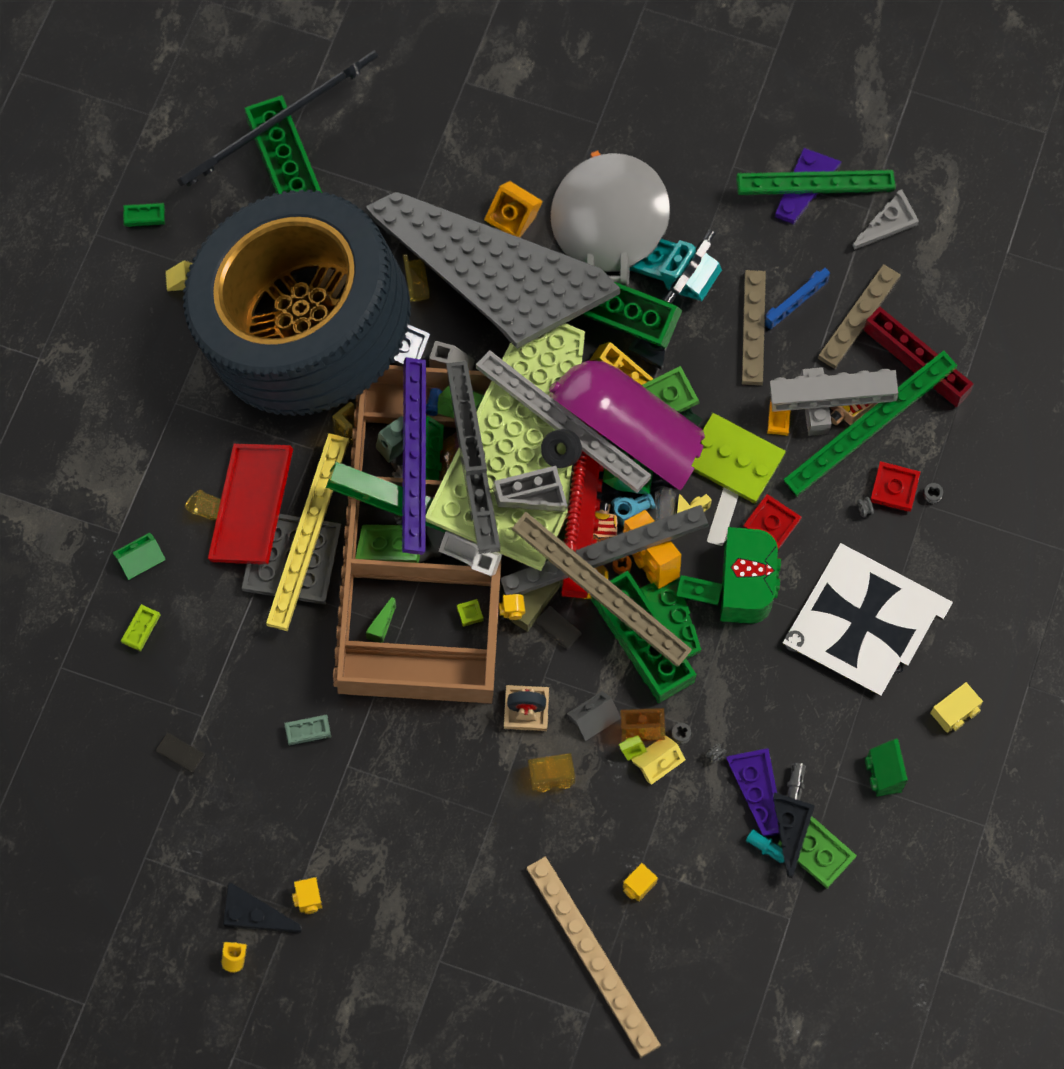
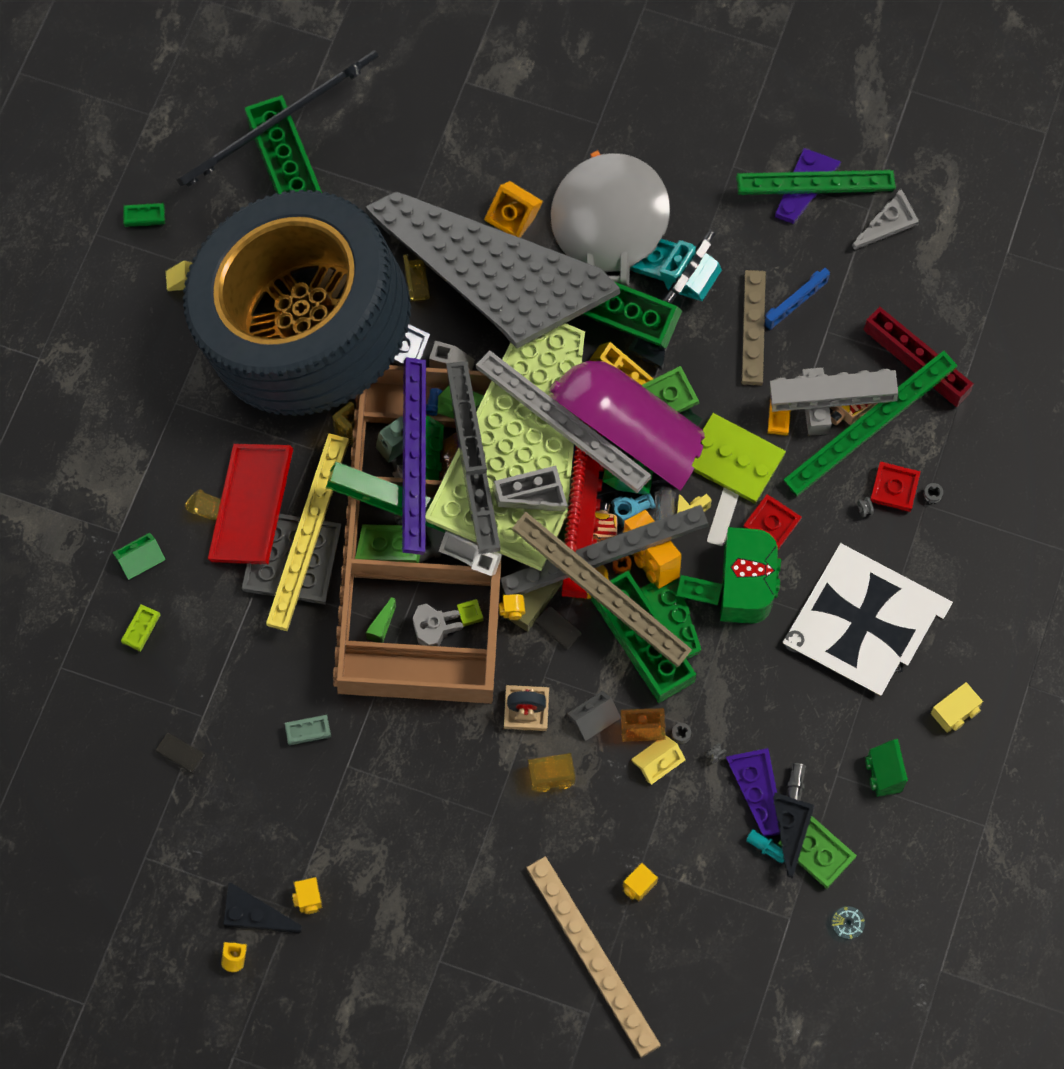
black tyre [541,429,582,468] -> none
lime plate [619,735,647,761] -> none
dark tan plate [818,264,901,369] -> none
none -> light grey hinge [413,604,463,646]
none -> clear light blue piece [832,906,865,939]

